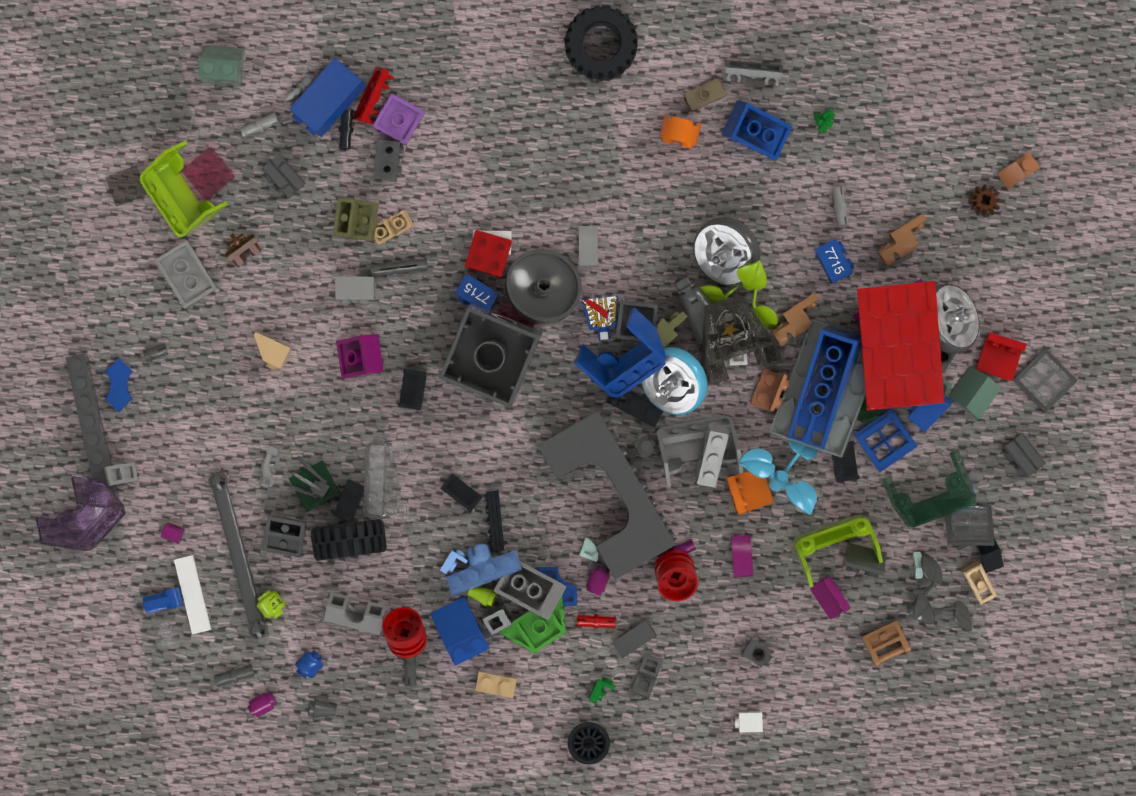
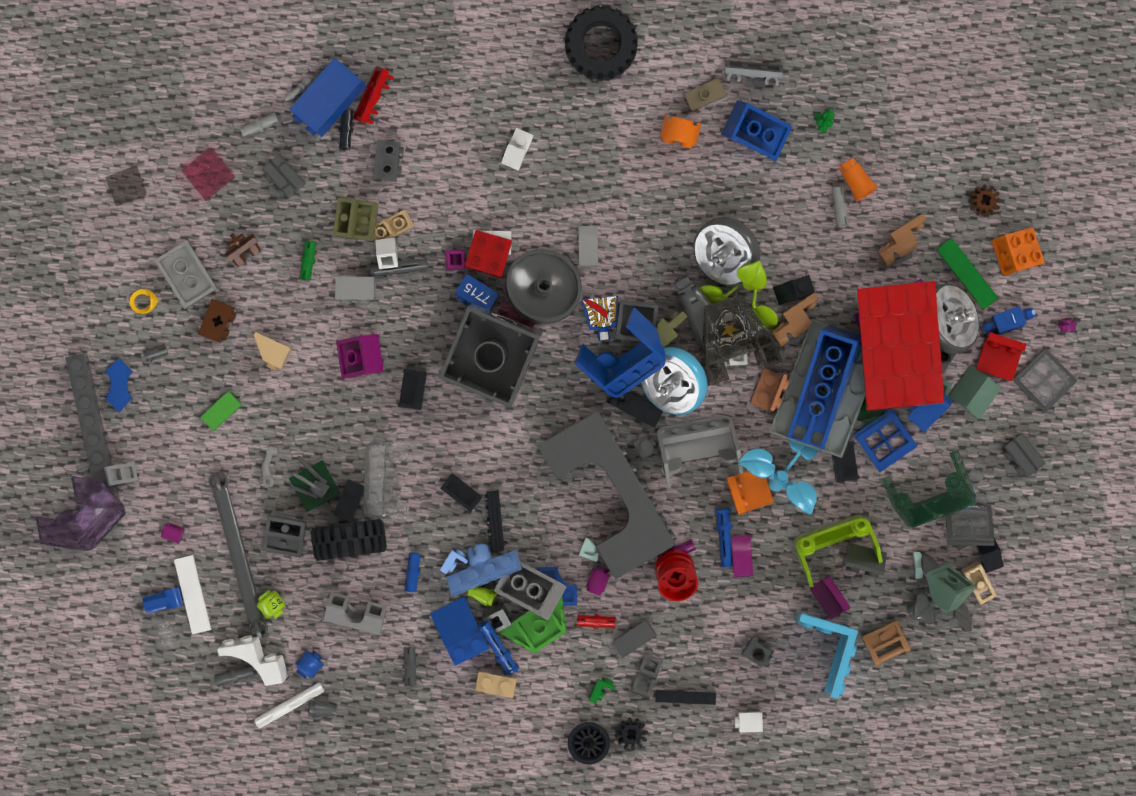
lime windscreen [140,141,228,237] -> none
sand green slope [198,45,245,86] -> none
magenta brick [247,691,277,718] -> none
medium lavender plate [373,93,425,146] -> none
red wheel [382,607,428,658] -> none
light grey arch [694,423,729,488] -> none
blue brick [814,239,854,284] -> none
nougat slope [997,152,1040,189] -> none
none -> yellow piece [129,289,159,314]
none -> reddish brown brick [198,299,237,343]
none -> bright green tile [201,391,242,431]
none -> white arch [217,635,288,686]
none -> white axle [255,683,324,728]
none -> green pin [299,240,317,280]
none -> white brick [376,238,398,269]
none -> blue pin [405,552,421,592]
none -> magenta brick [445,250,466,271]
none -> blue pin [478,620,519,676]
none -> white slope [501,128,534,171]
none -> black gear [615,717,648,750]
none -> black piece [655,689,716,705]
none -> blue pin [714,508,733,567]
none -> black slope [773,275,815,305]
none -> medium azure bracket [794,611,858,699]
none -> orange plant [839,158,879,202]
none -> sand green slope [926,564,977,613]
none -> green tile [936,238,999,310]
none -> blue piece [982,306,1036,335]
none -> orange bracket [991,227,1045,276]
none -> magenta plate [1058,318,1077,332]

